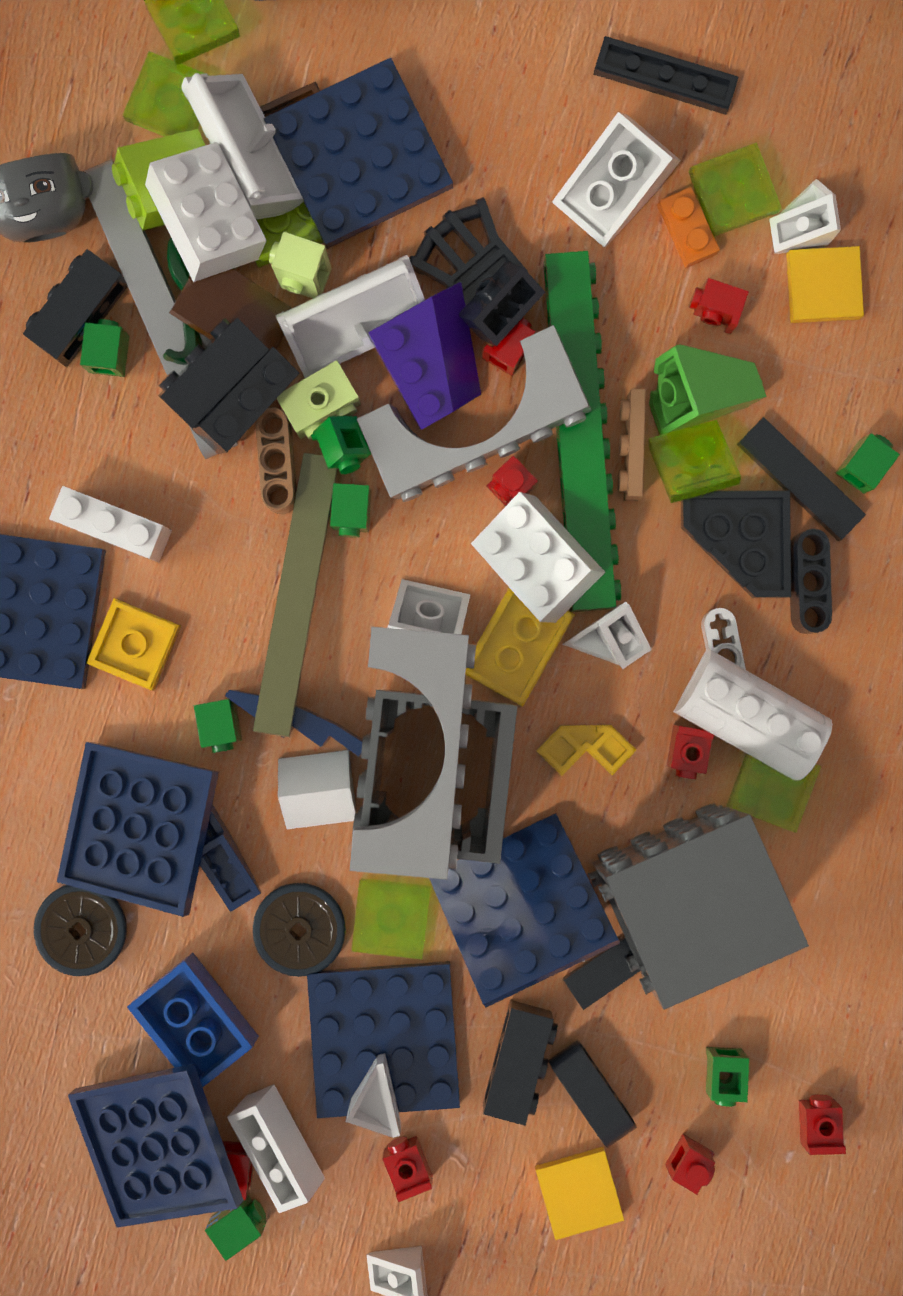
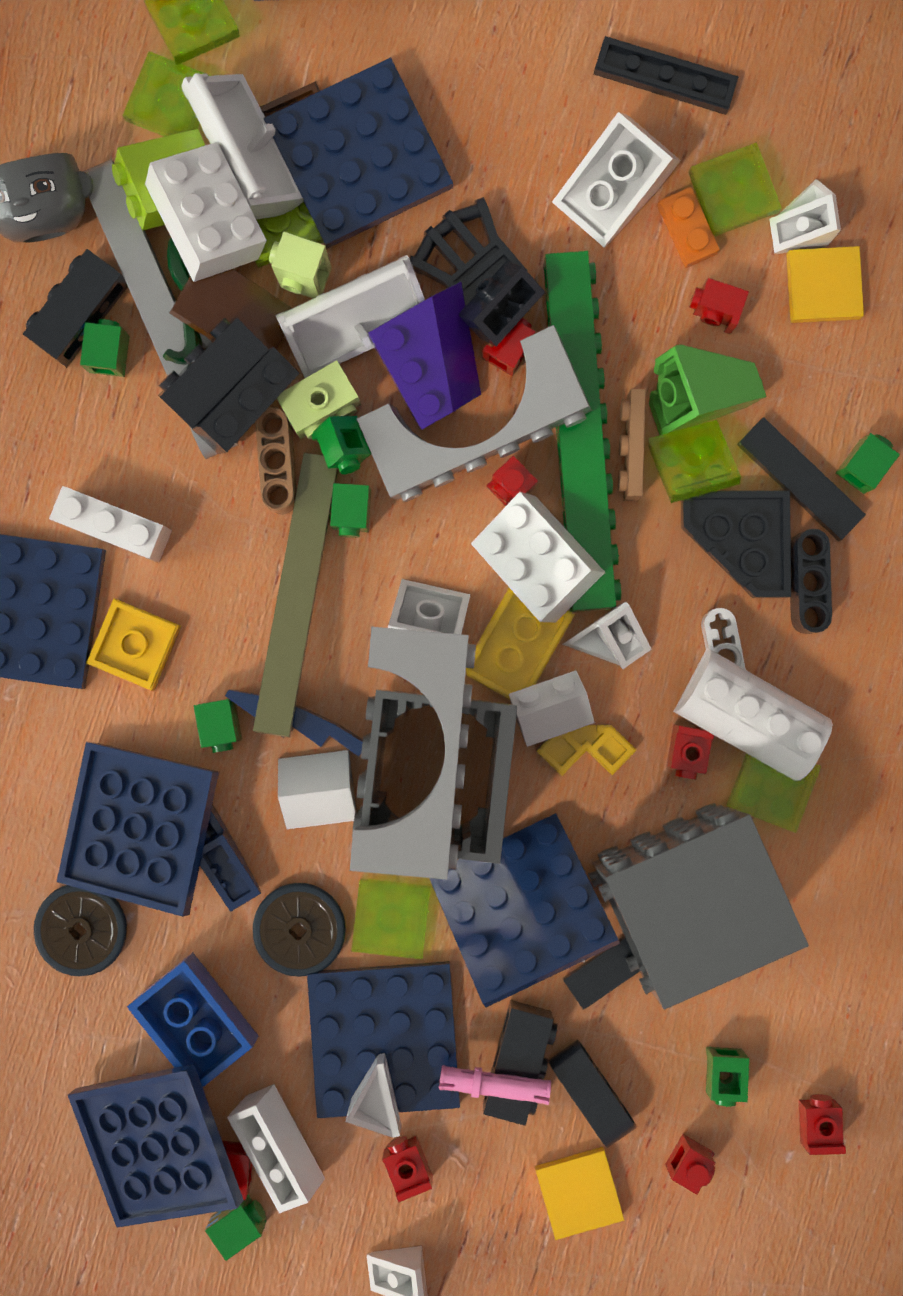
none -> bright pink pin [439,1065,551,1105]
none -> white brick [509,670,595,747]

